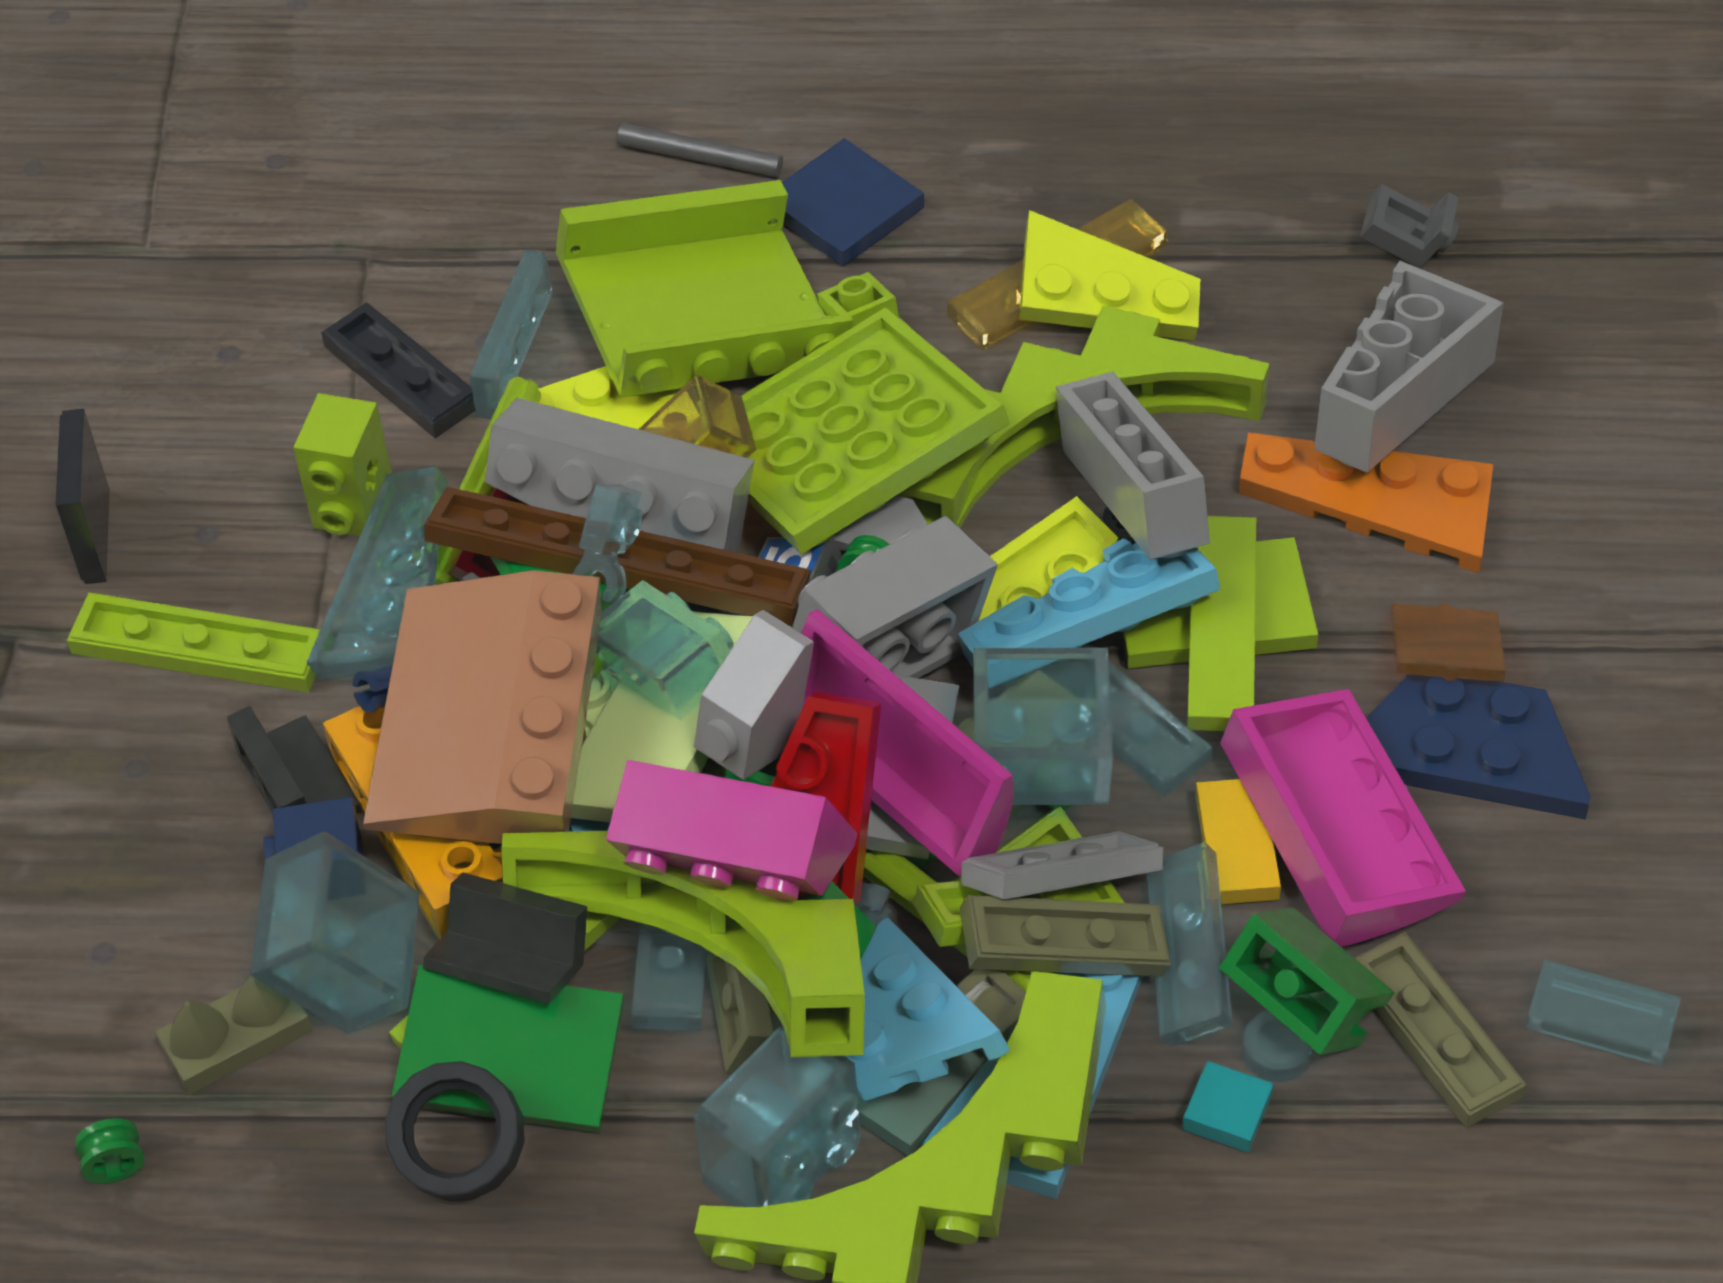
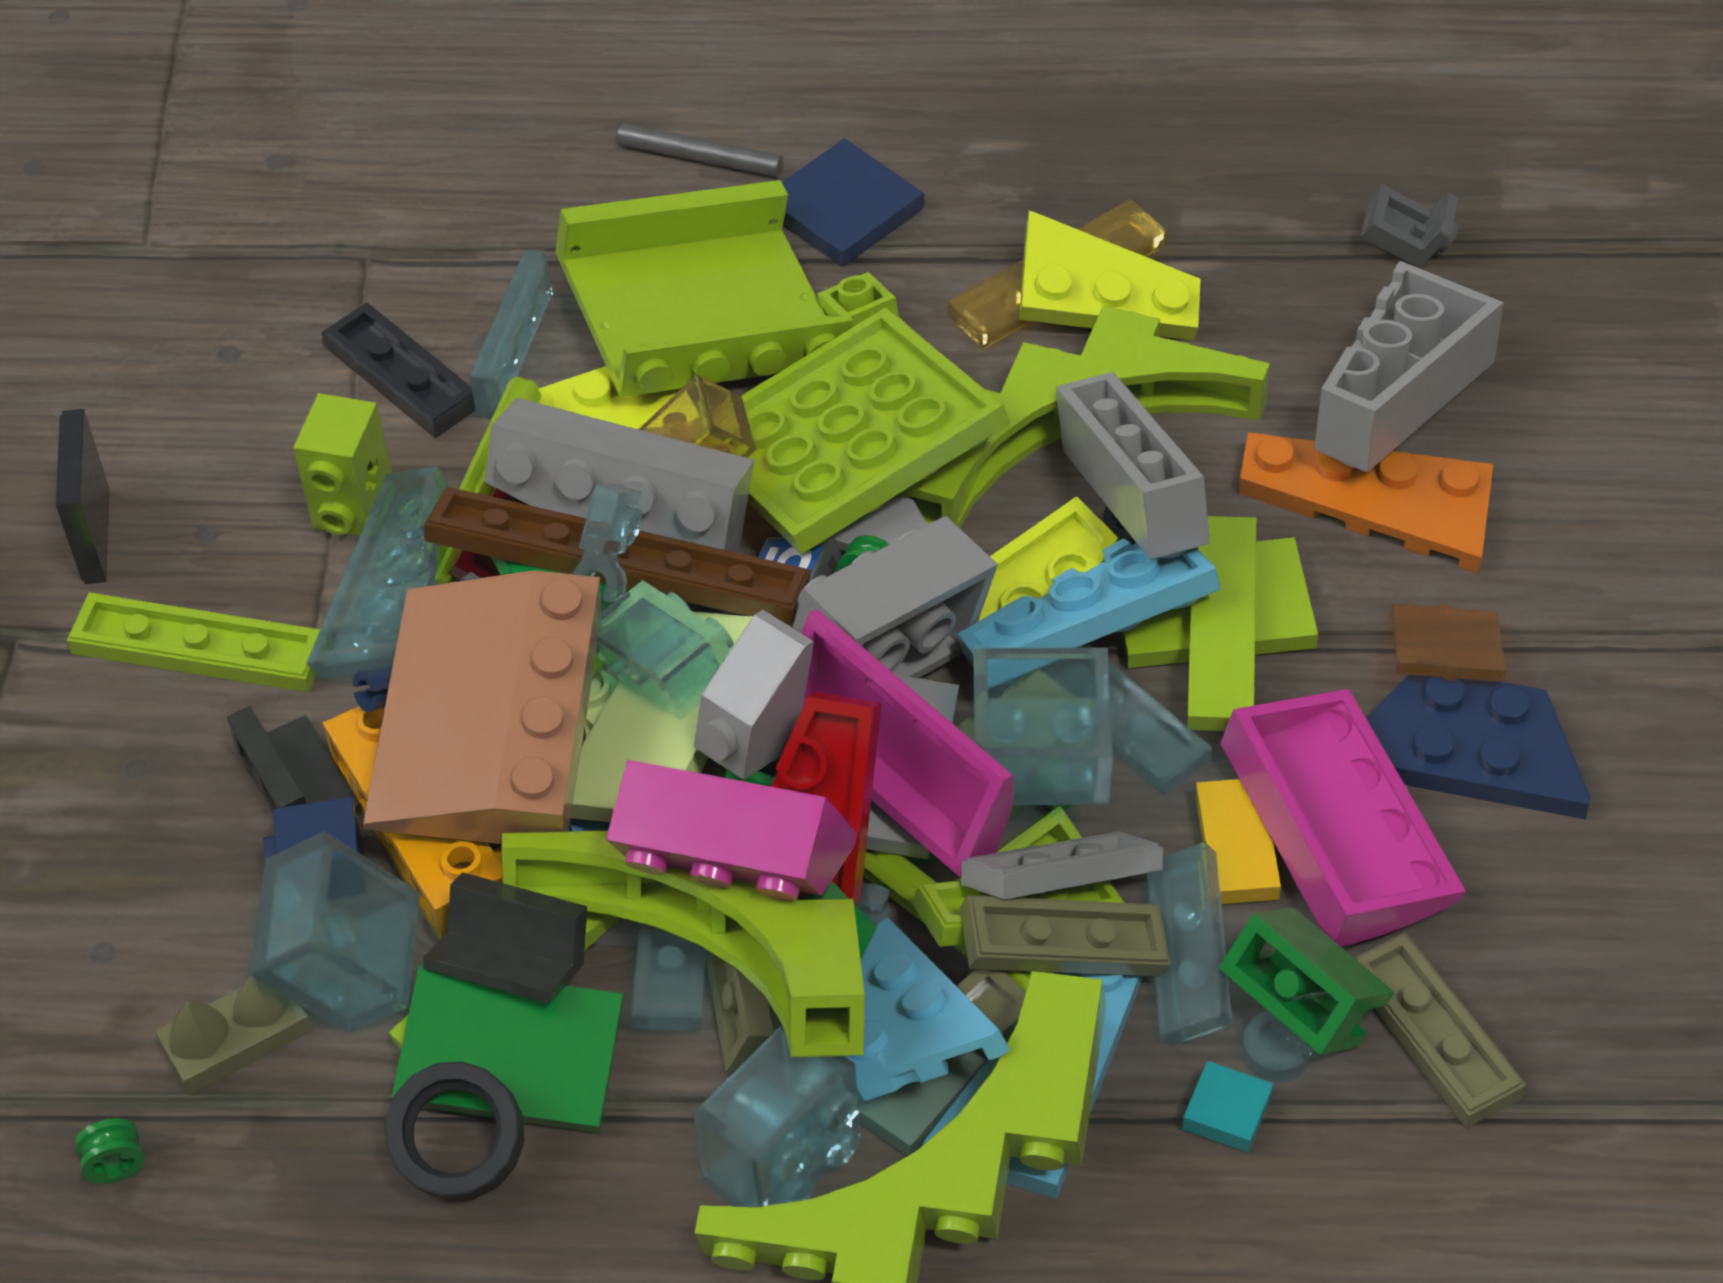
clear light blue tile [1525,960,1681,1067] -> none

